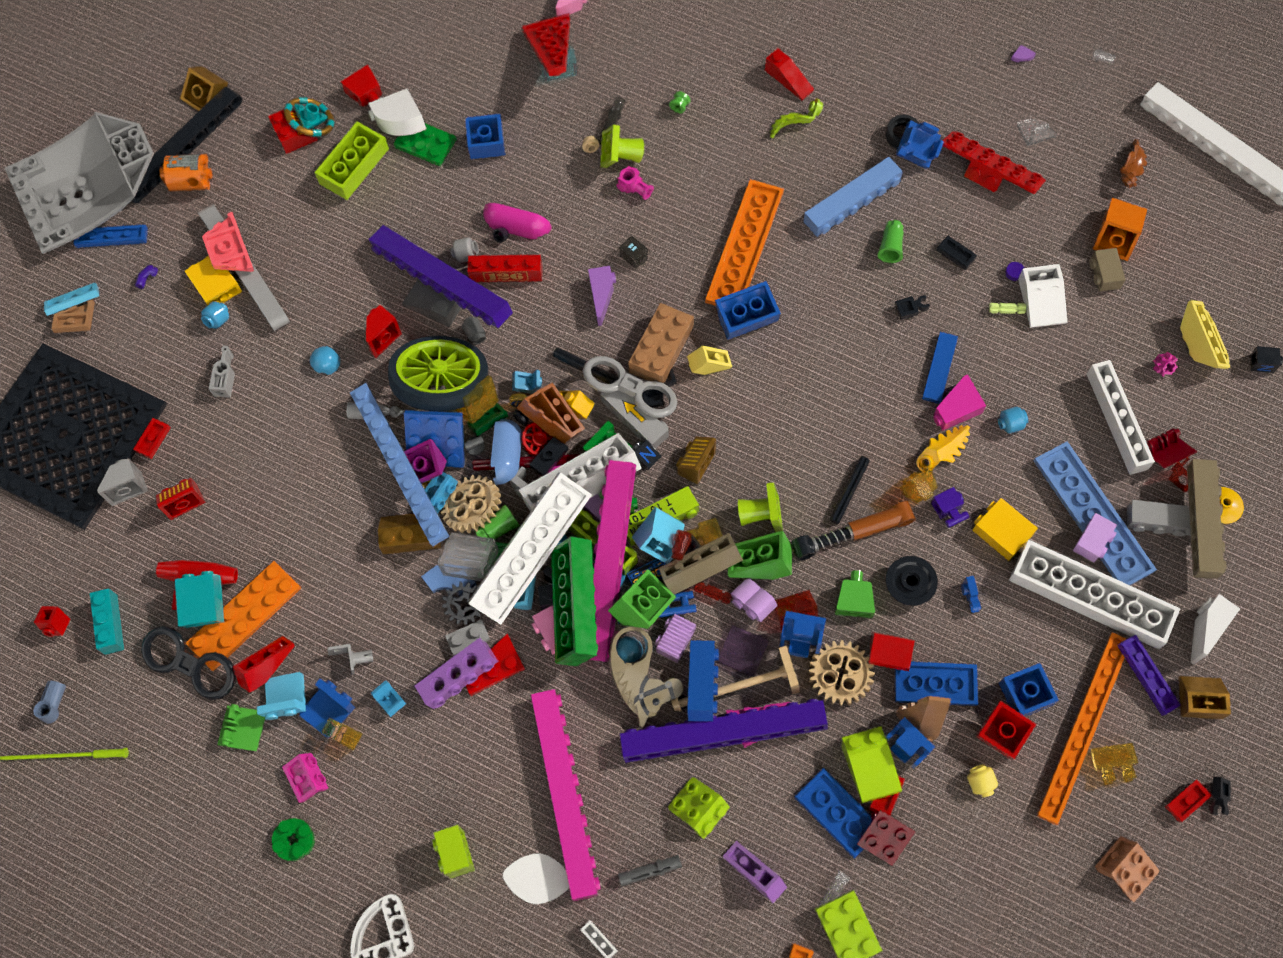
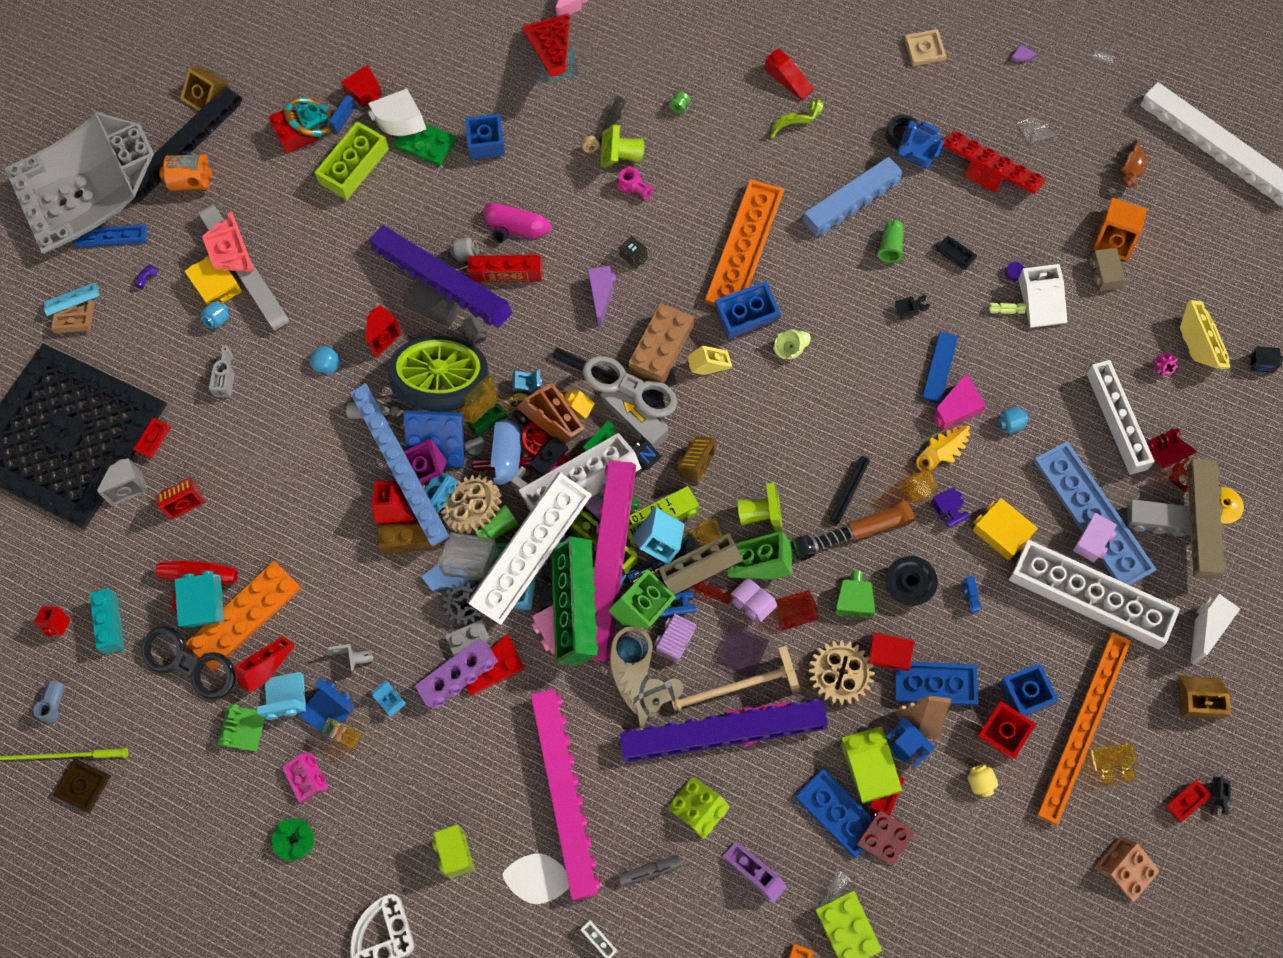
clear red cone [671,530,692,561] -> none
blue brick [688,641,719,721] -> none
blue panel [779,611,826,658] -> none
dark purple tile [1117,634,1180,716] -> none
none -> dark brown tile [53,758,111,813]
none -> blue tile [329,95,356,133]
none -> red slope [372,480,415,524]
none -> yellowish green piece [773,329,811,360]
none -> tan tile [904,29,947,67]

